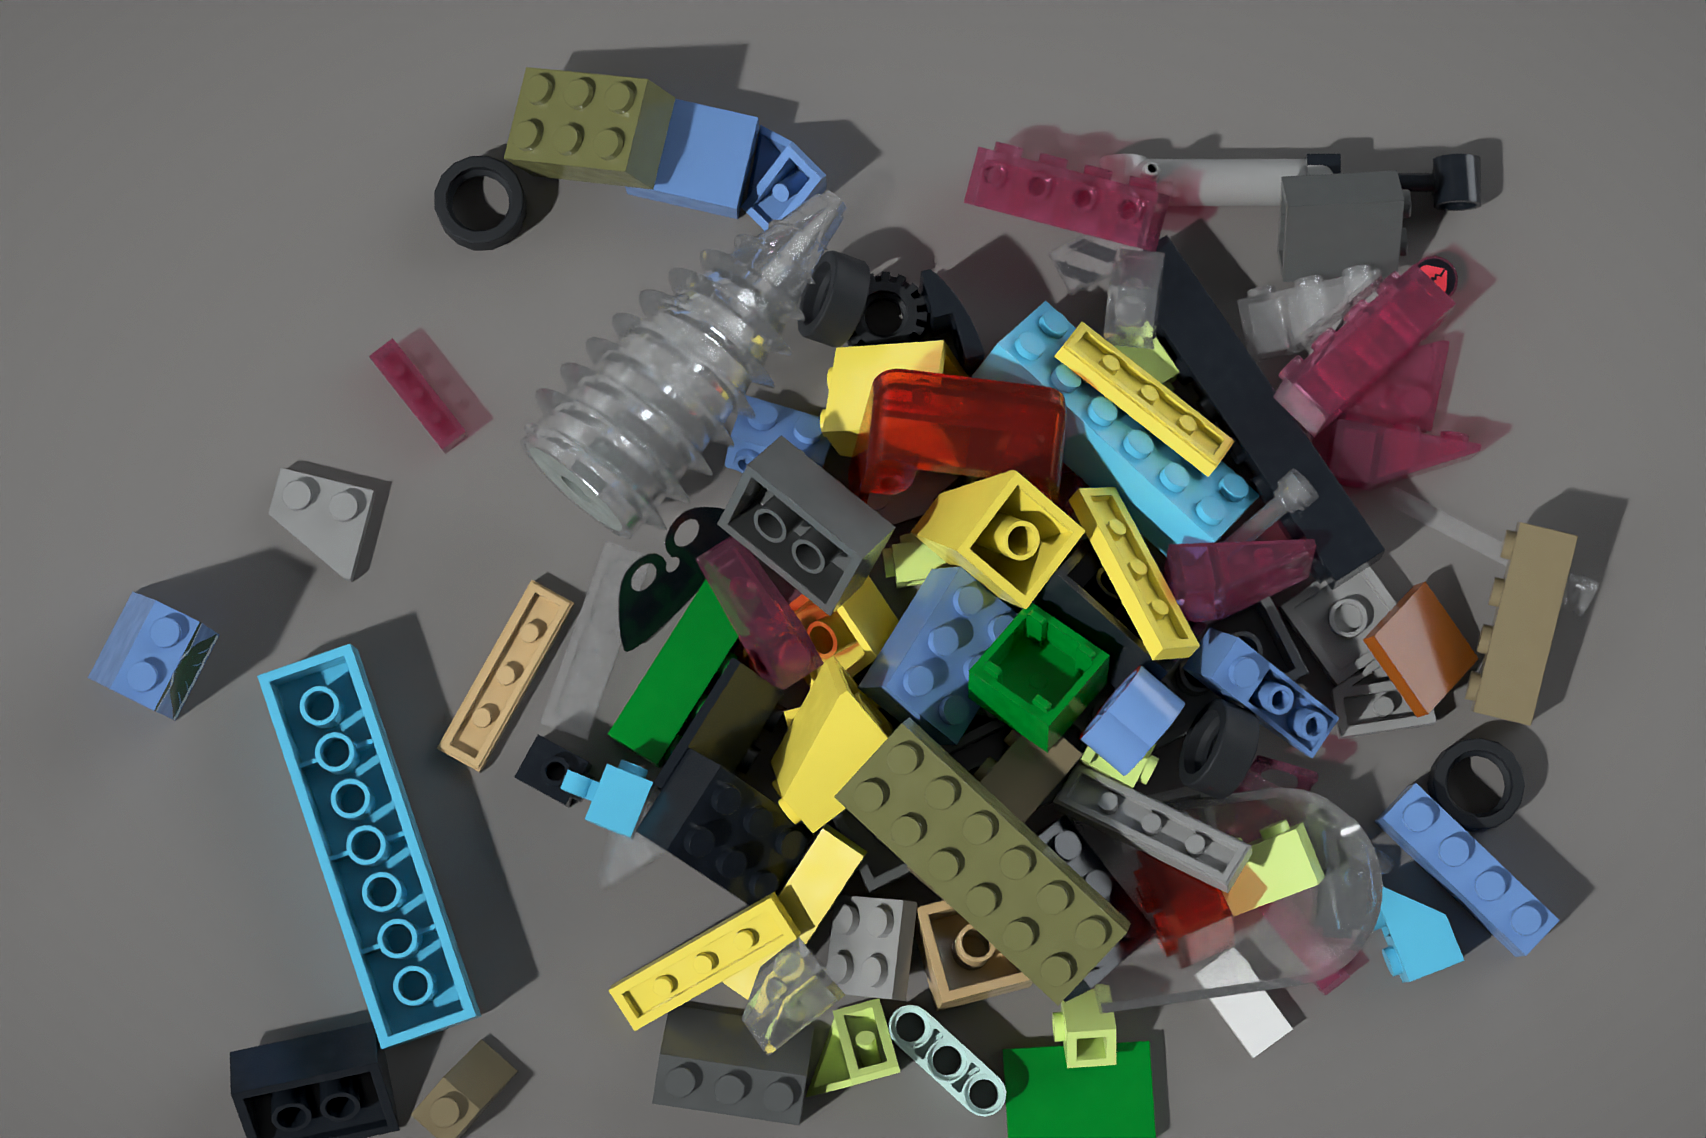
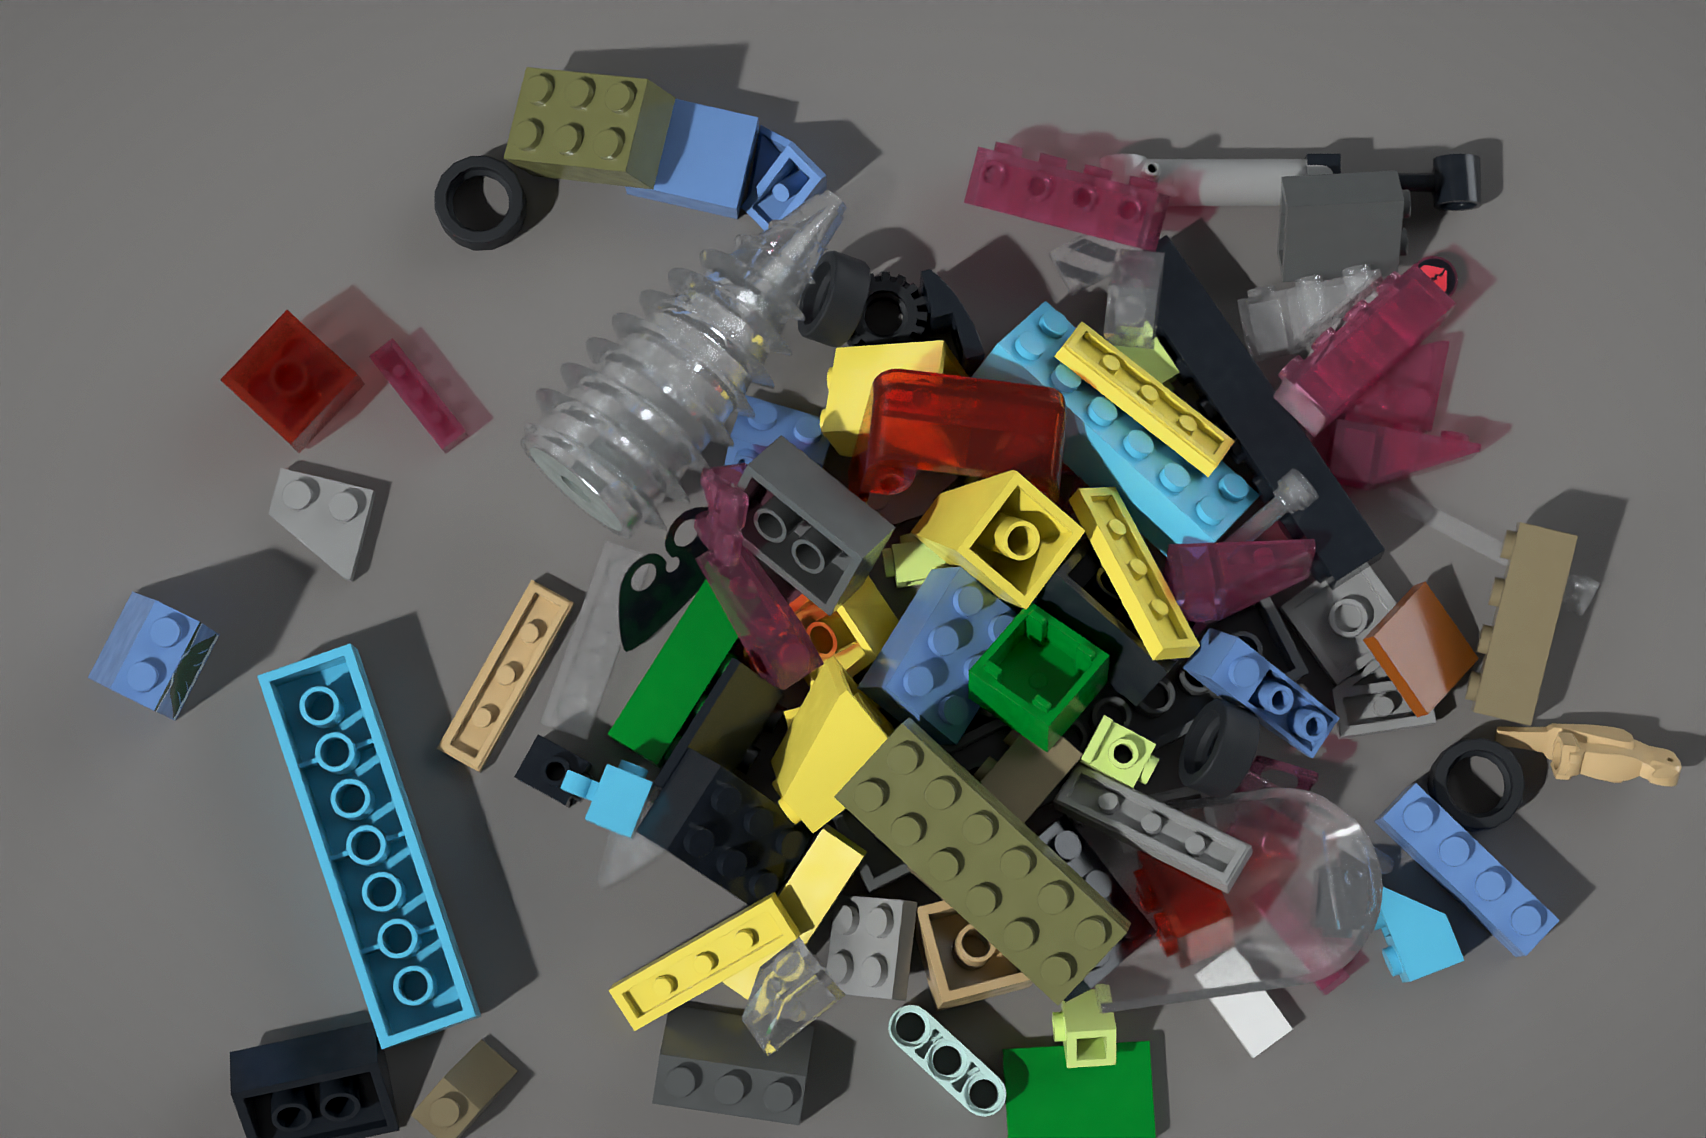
yellowish green slope [805,998,900,1098] -> none
medium blue piece [1079,666,1185,776] -> none
yellowish green brick [1214,819,1325,919] -> none
none -> clear red brick [220,310,365,453]
none -> clear pink piece [693,463,749,567]
none -> tan animal [1494,723,1682,787]

